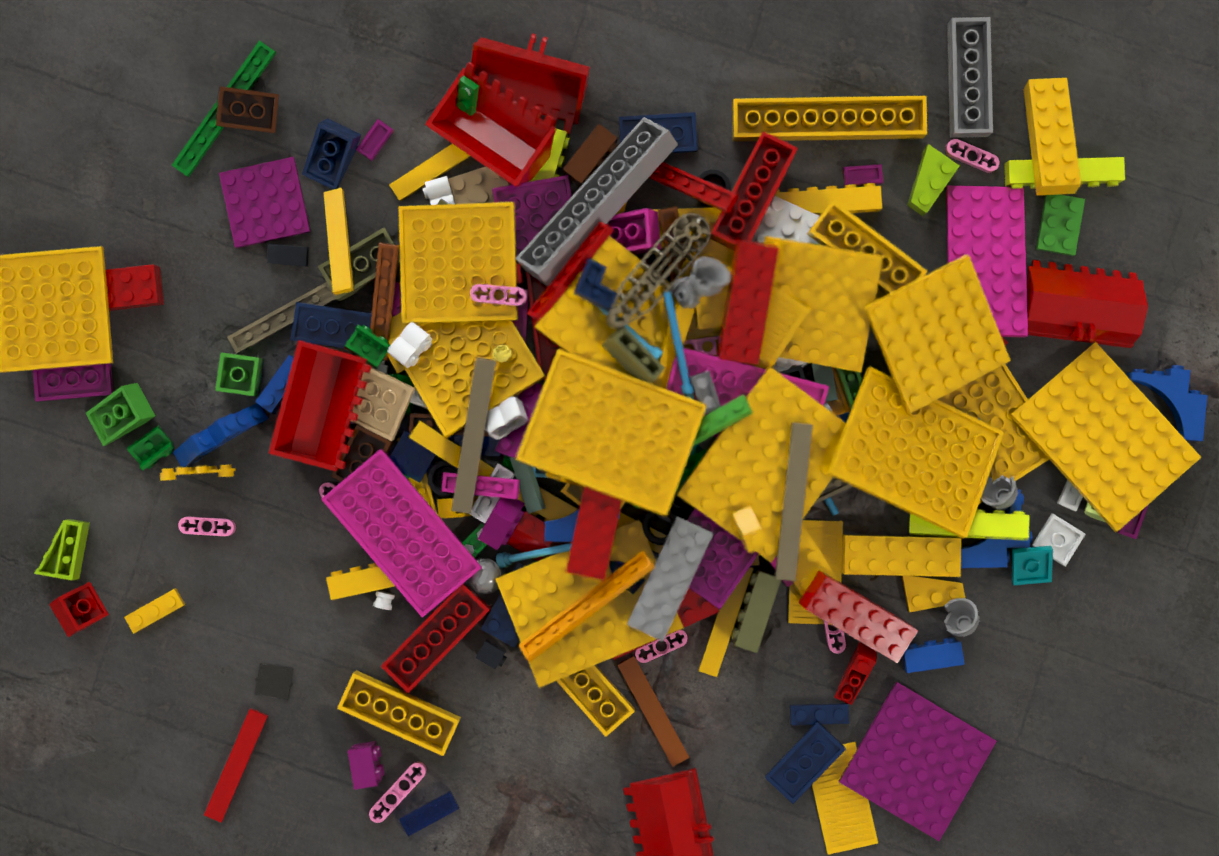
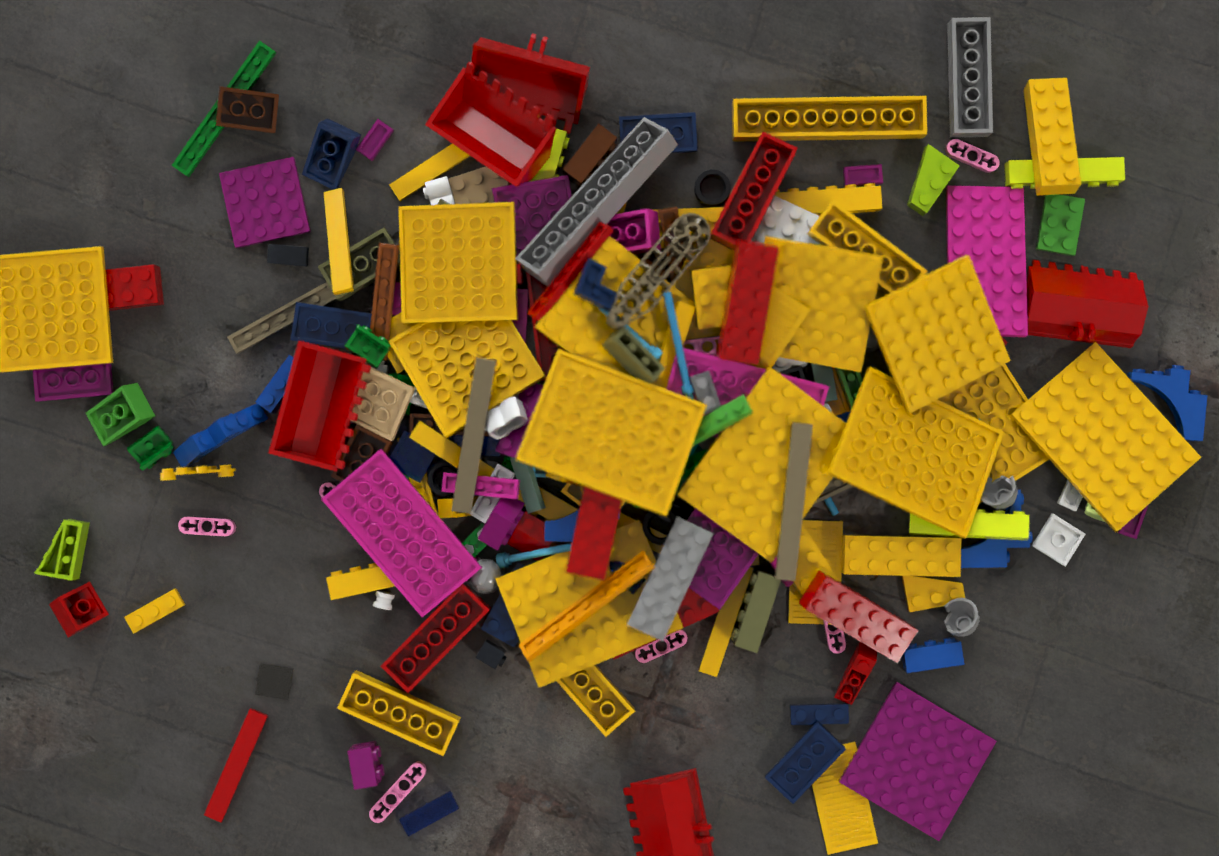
bright green brick [215,353,264,397] -> none
white brick [387,322,432,369] -> none
green piece [456,76,479,116] -> none
bright pink beam [470,284,528,306] -> none
light yellow plate [492,345,512,362] -> none
dark orange tile [617,656,689,767] -> none
red tile [648,162,739,214] -> none
light grey brick [668,276,702,309] -> none
light grey helmet [689,257,731,297] -> none
yellow slope [732,506,768,553] -> none
teal plate [1012,546,1053,585] -> none

